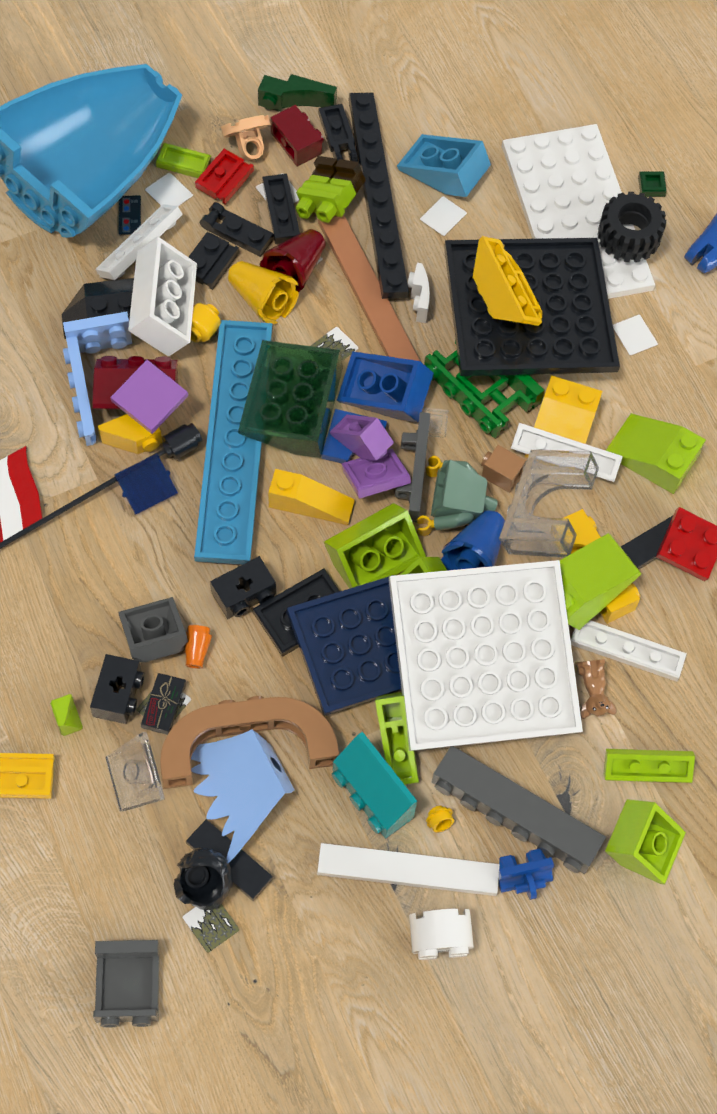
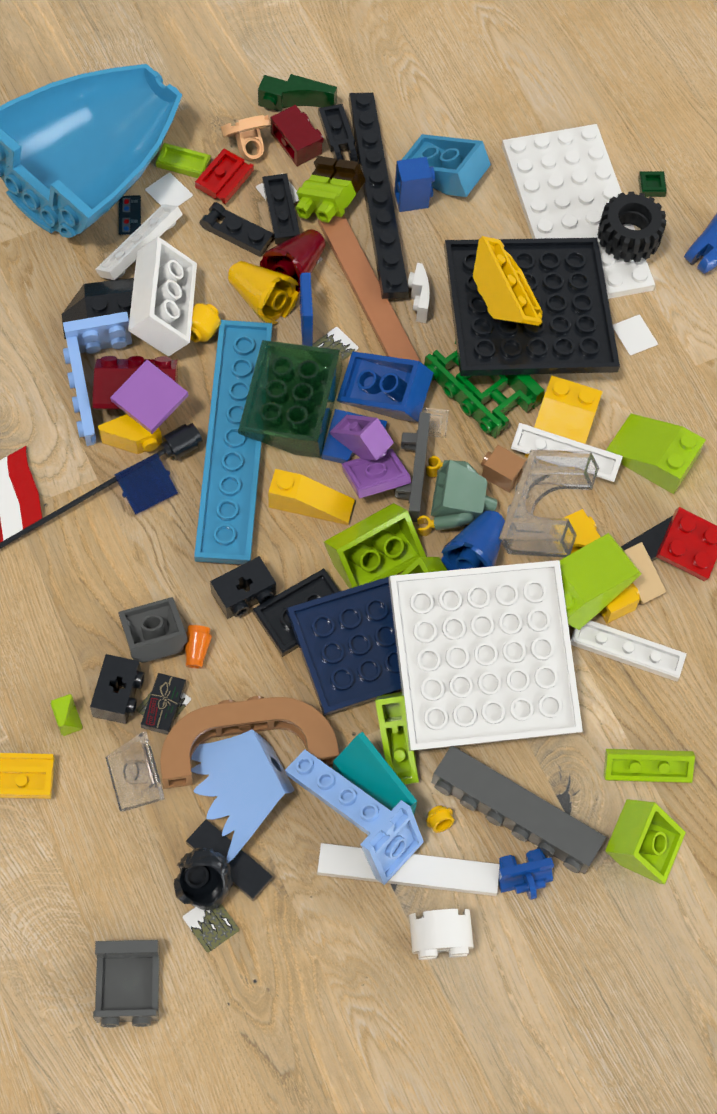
black plate [189,231,239,290] -> none
white sticker [420,196,467,236] -> none
medium nougat animal [574,659,616,719] -> none
none -> light blue bracket [285,750,424,885]
none -> blue tile [300,273,313,347]
none -> blue brick [394,157,435,212]
none -> tan tile [624,542,666,605]

